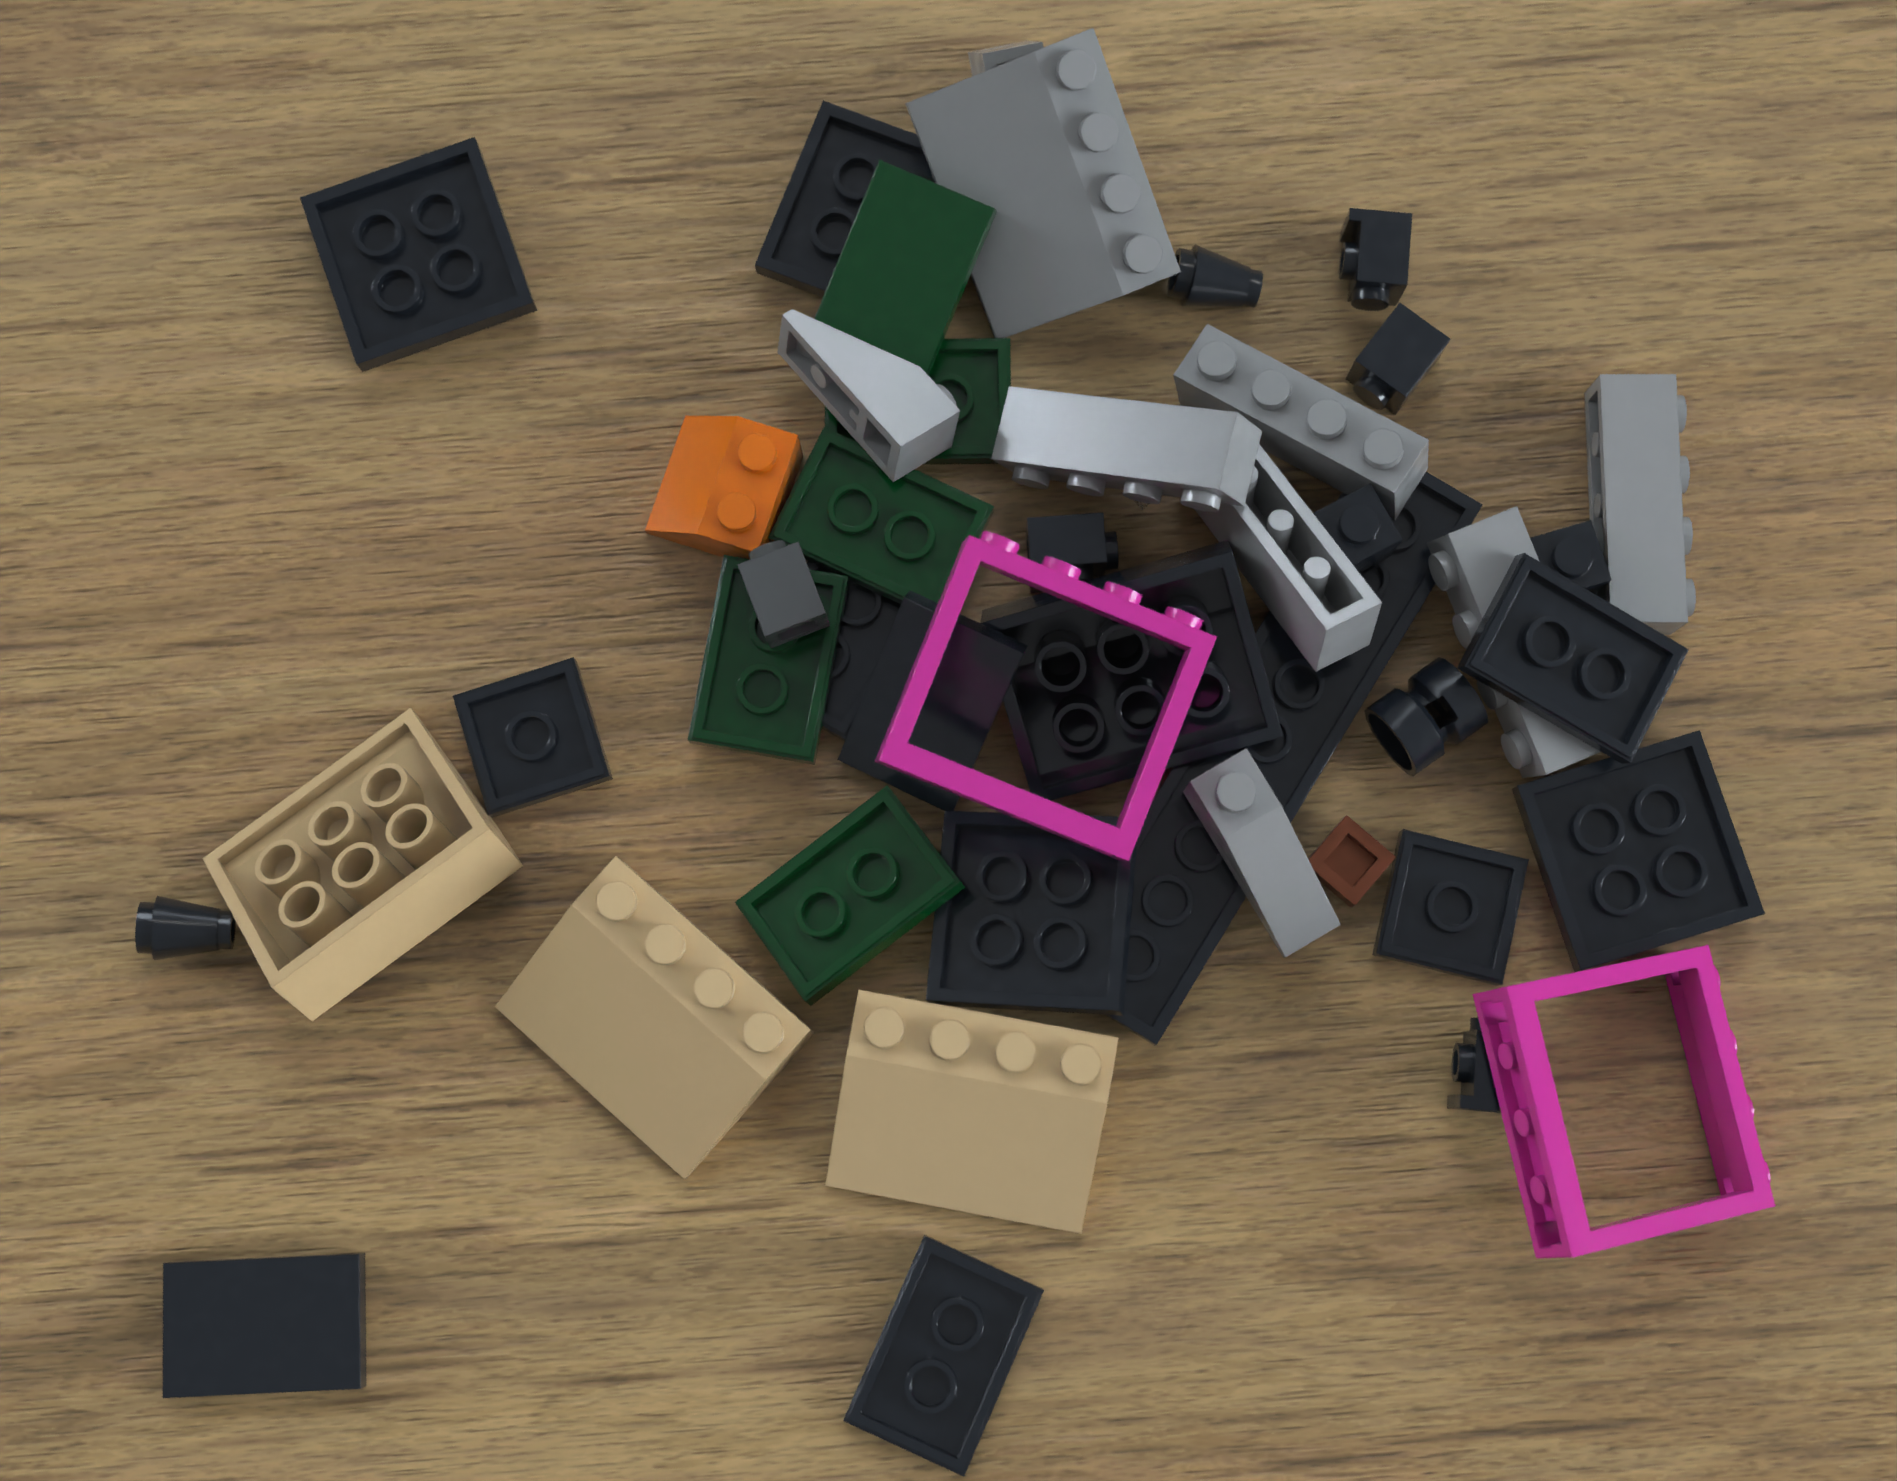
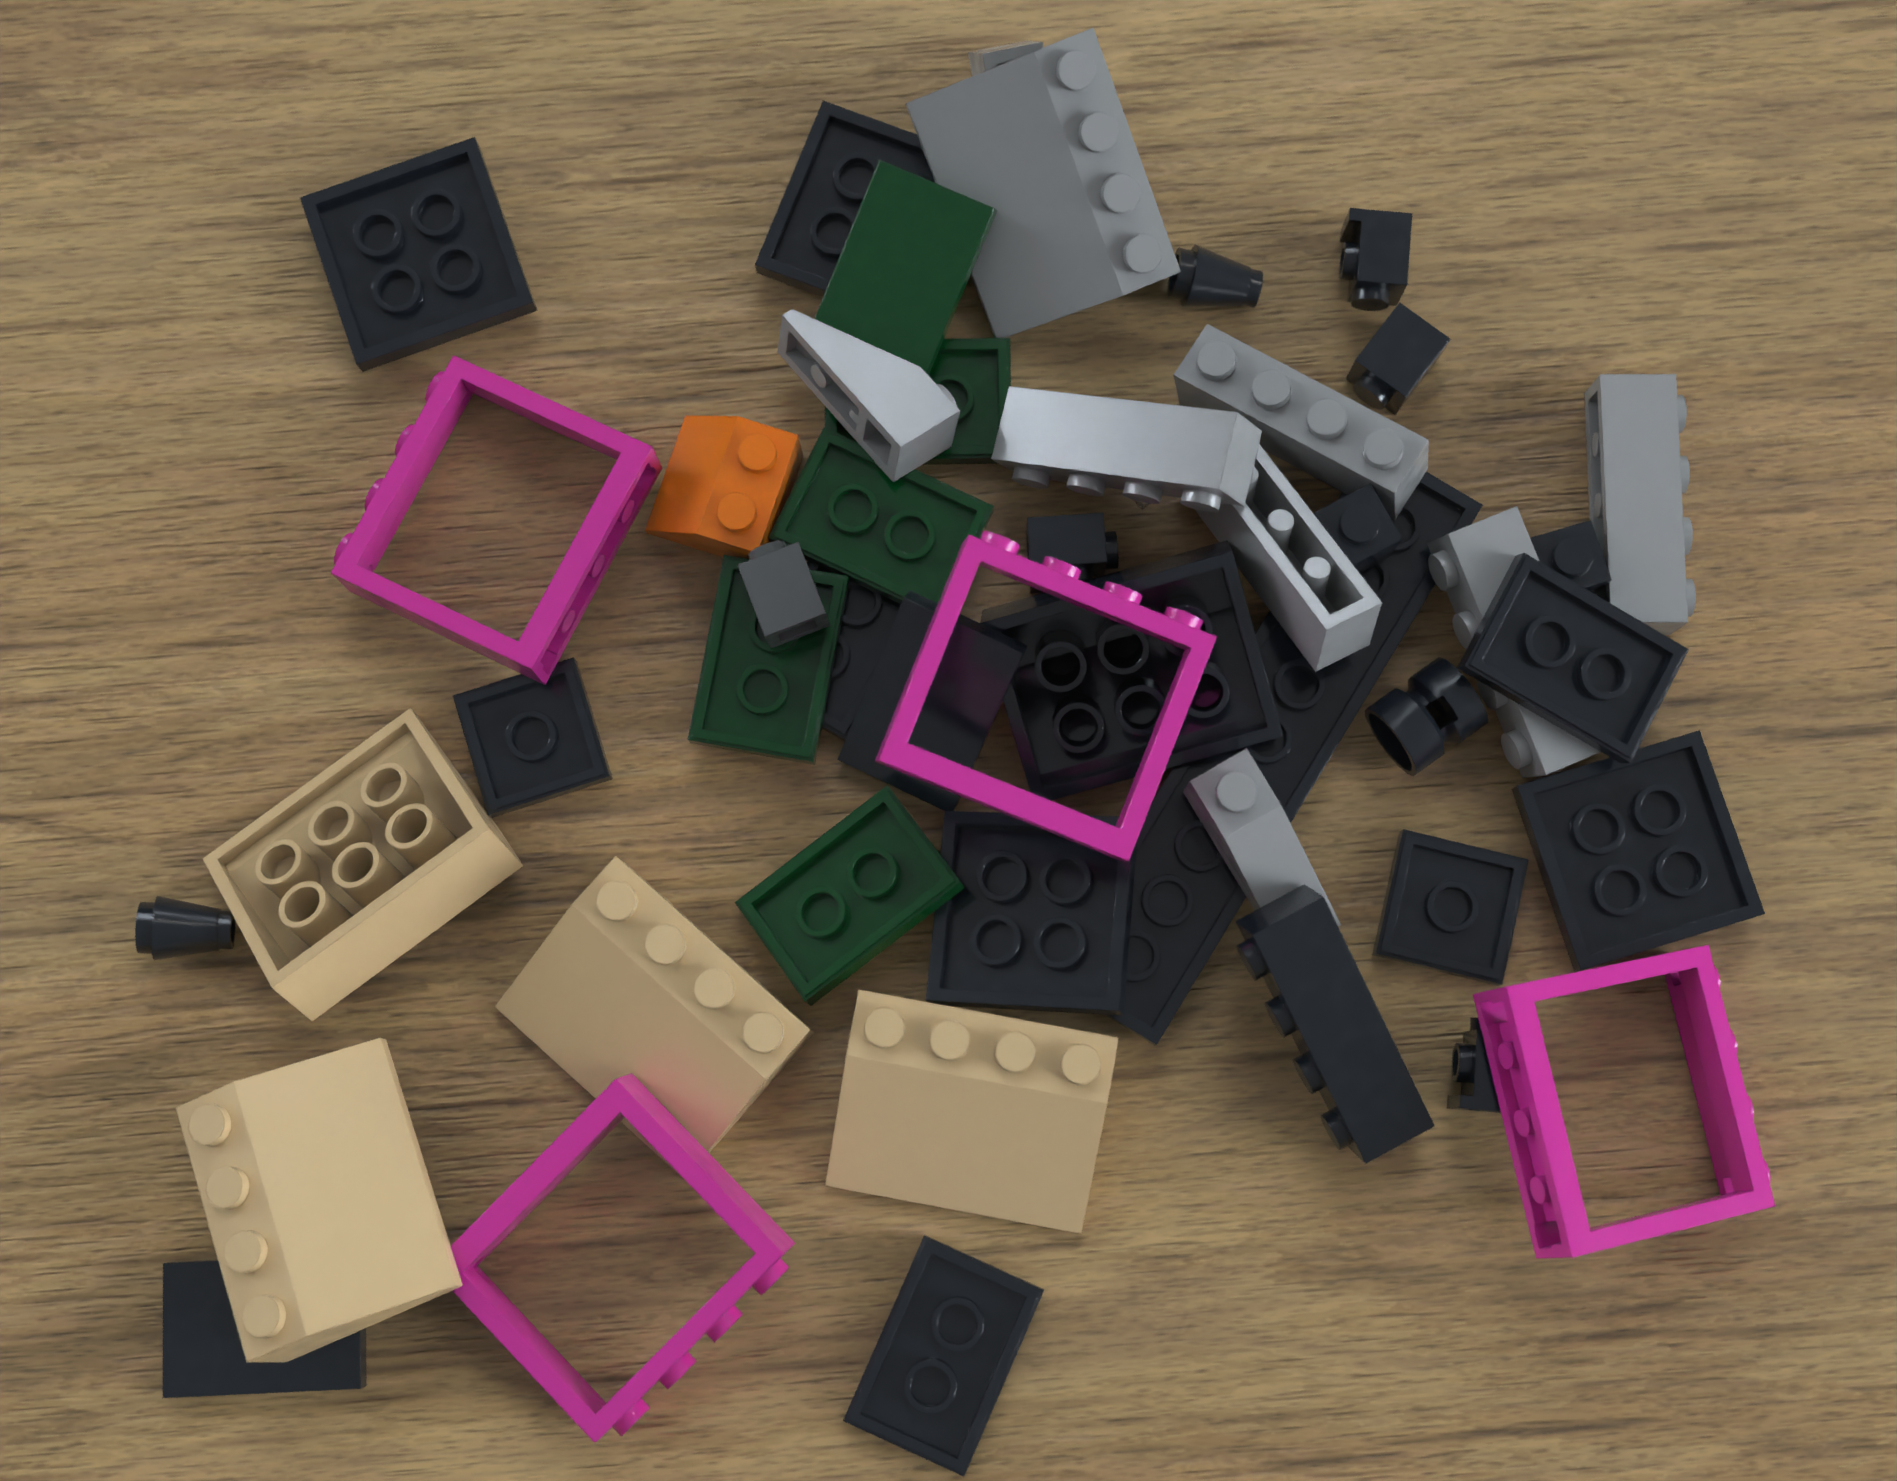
copper plate [1308,815,1396,908] -> none
none -> tan slope [176,1038,463,1362]
none -> dark pink window [331,355,662,685]
none -> dark pink window [451,1073,795,1443]
none -> black brick [1235,884,1435,1164]

